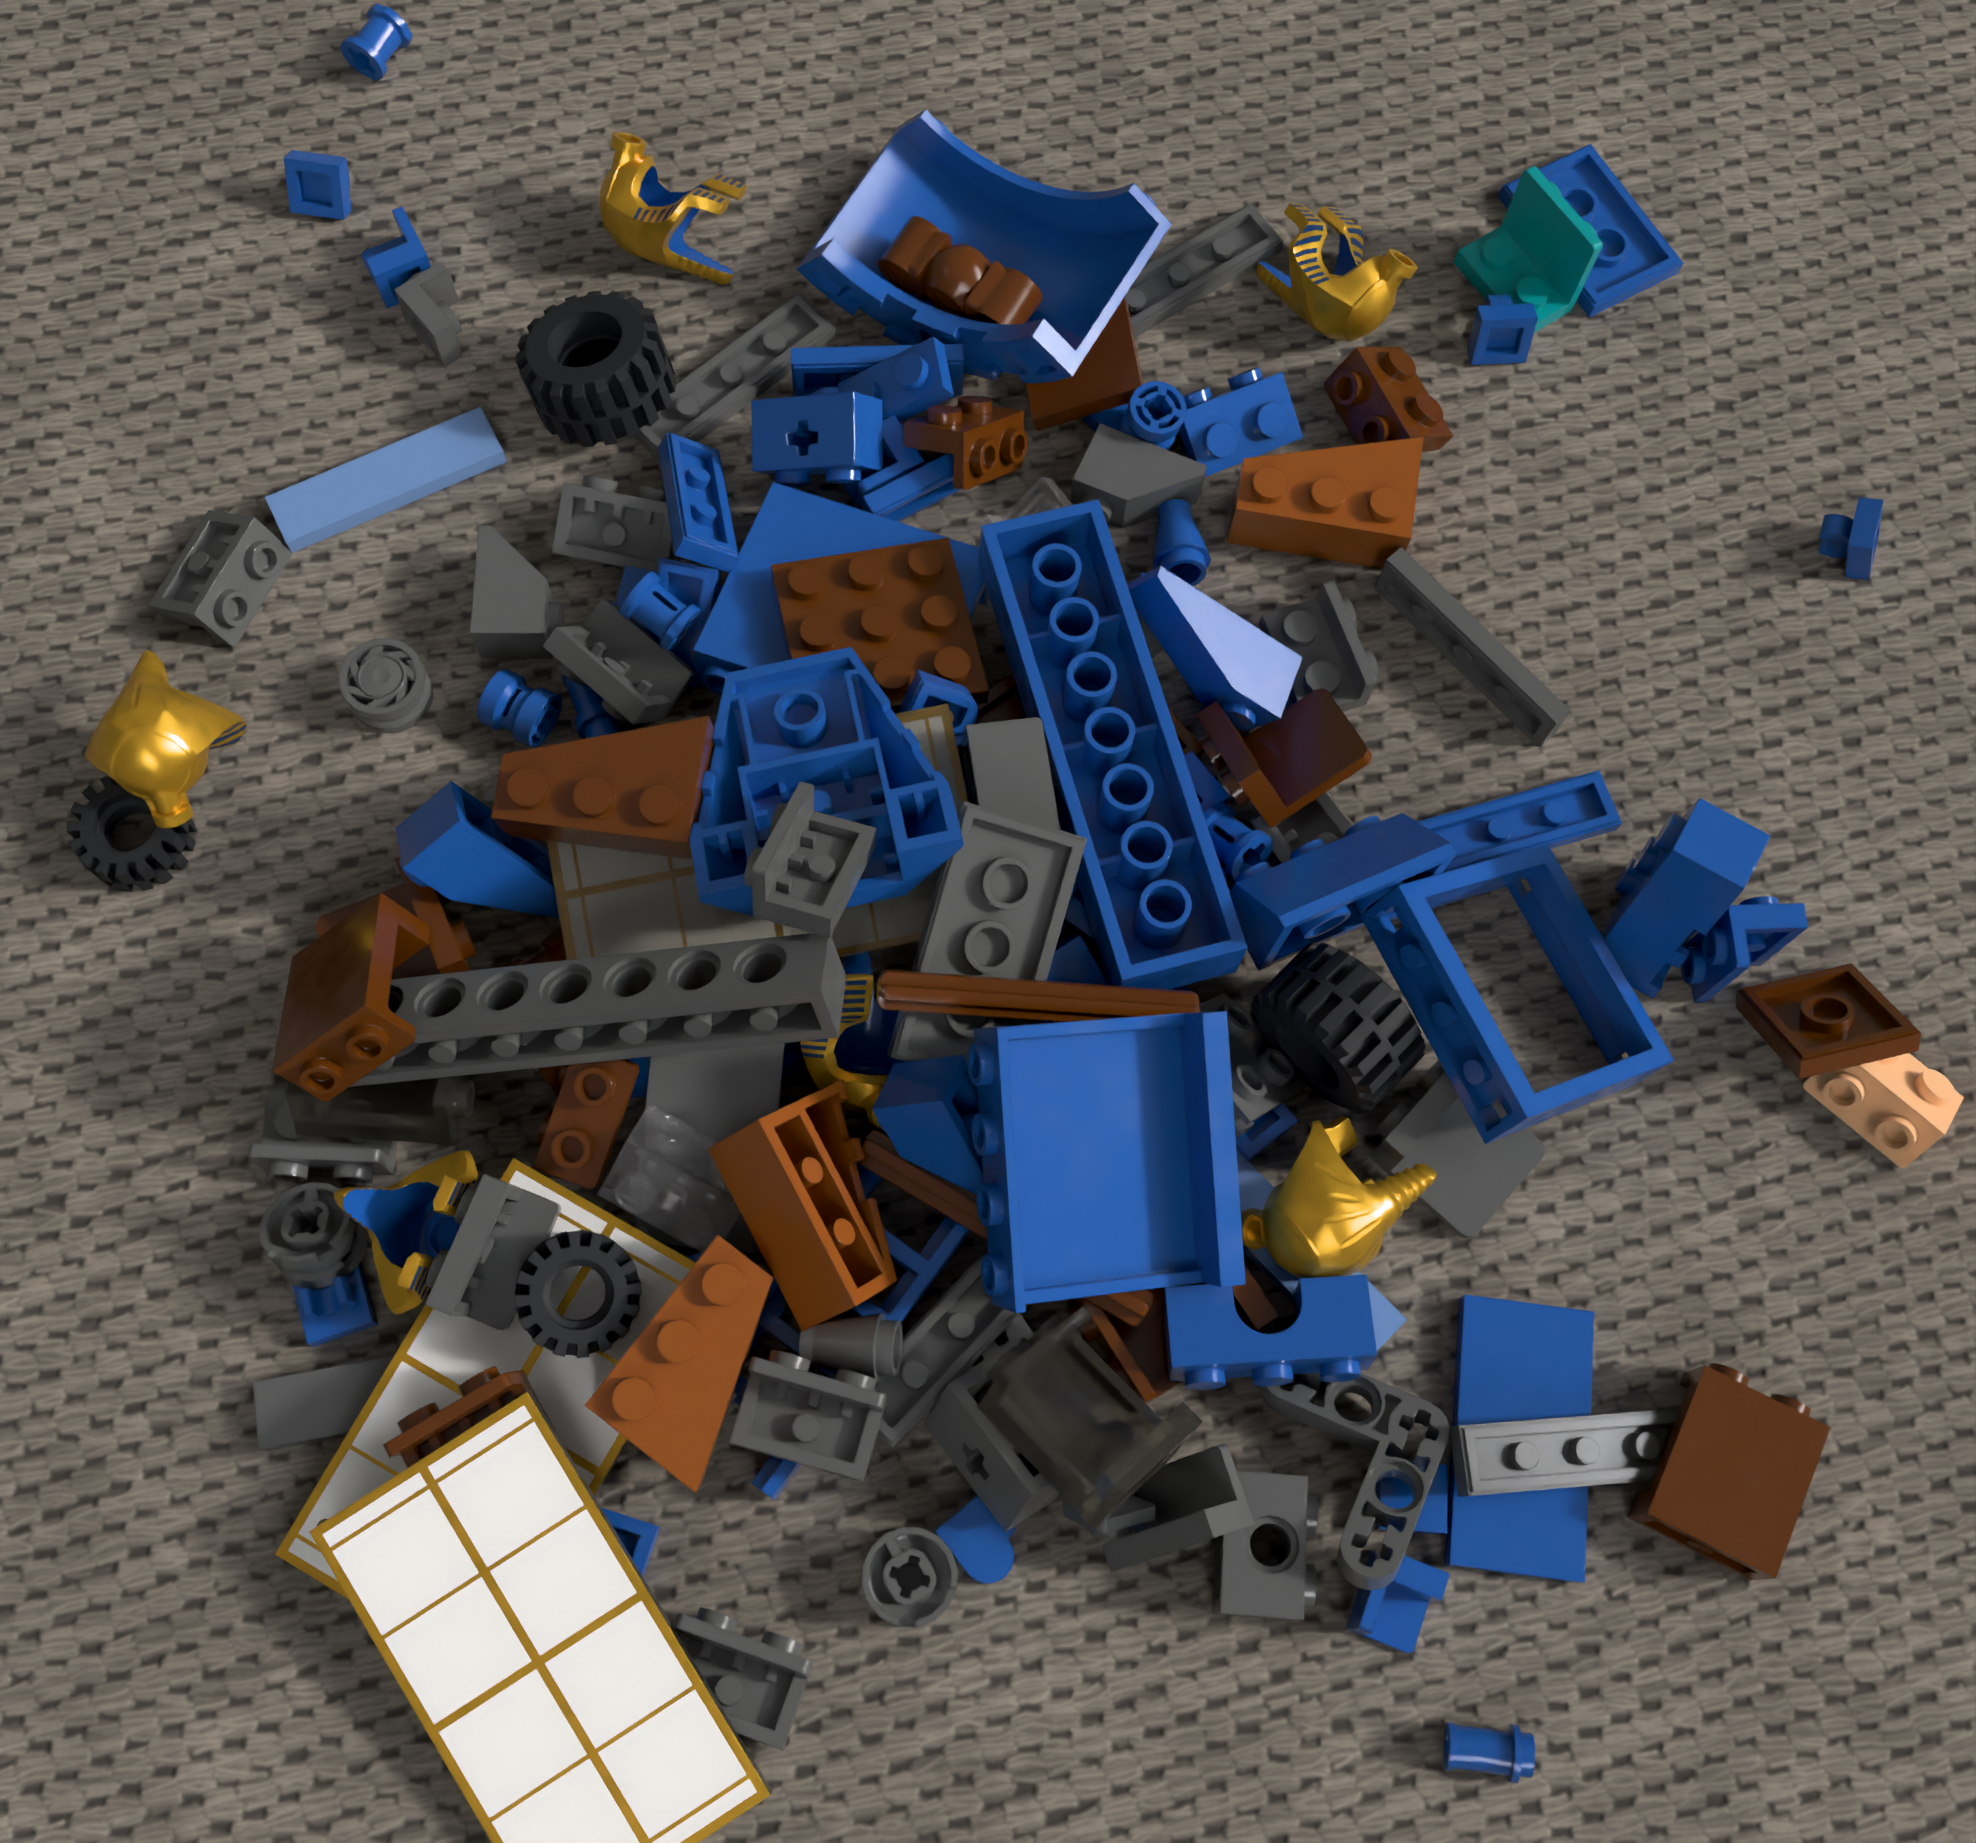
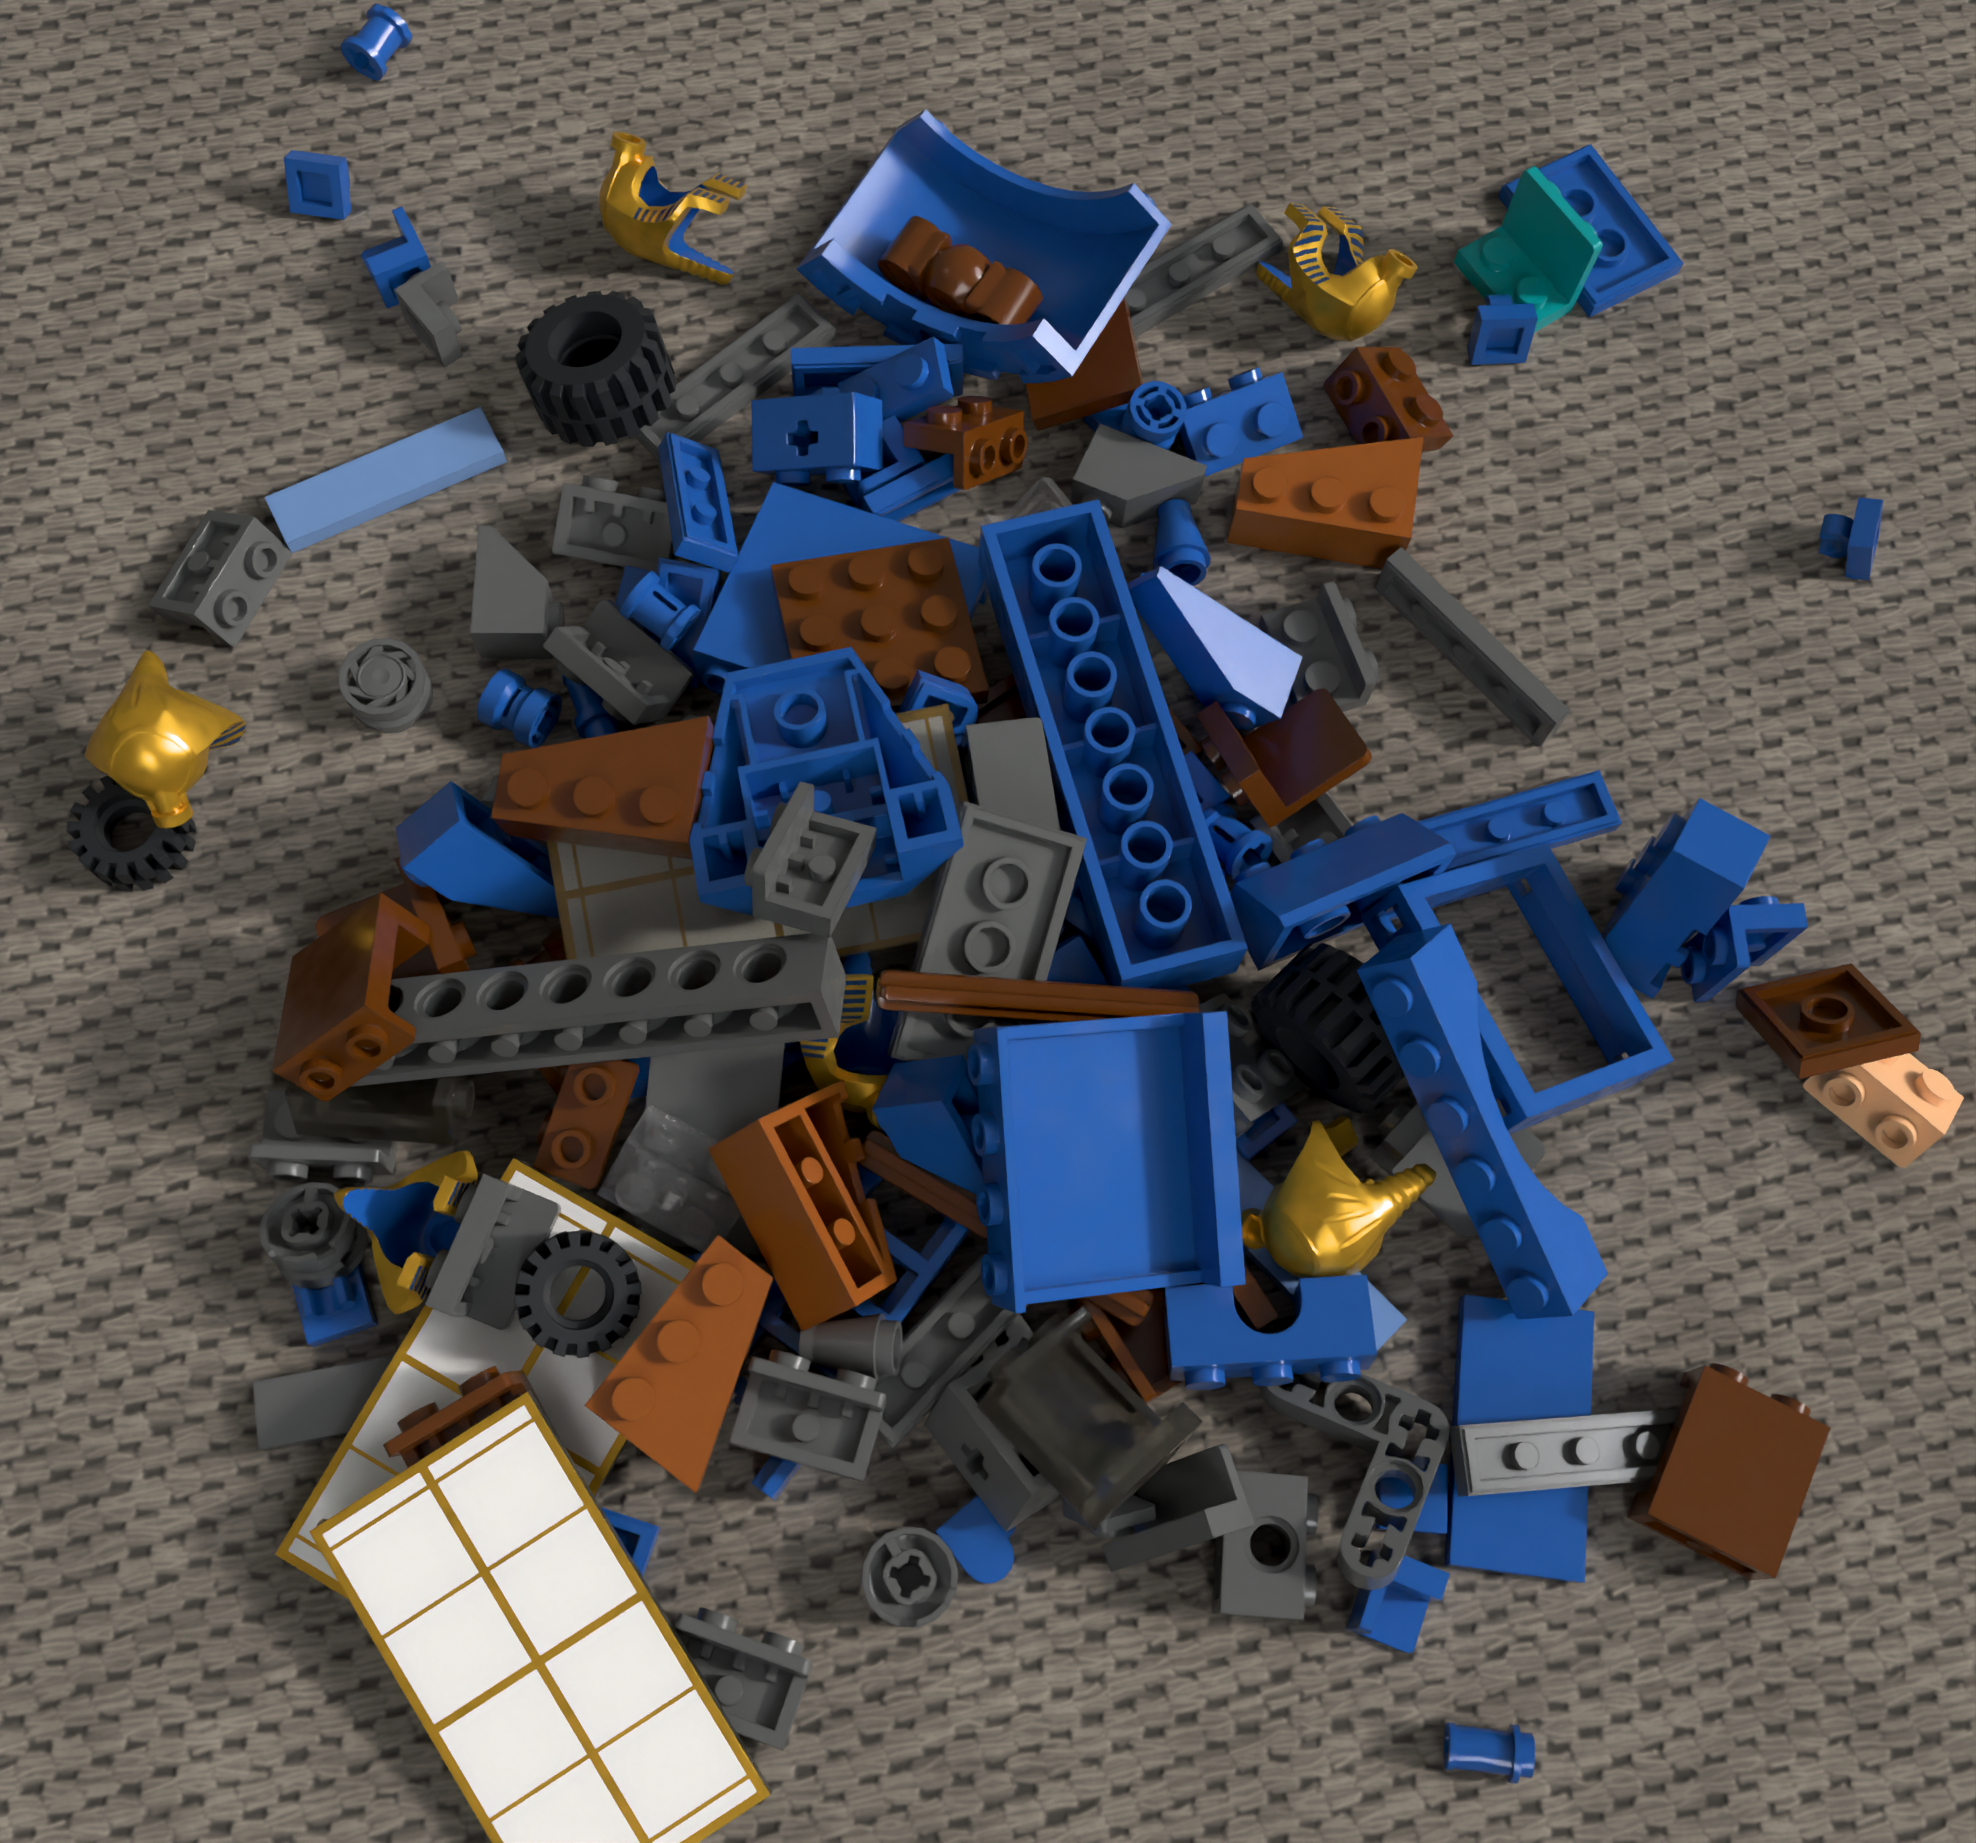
none -> blue arch [1357,923,1608,1319]

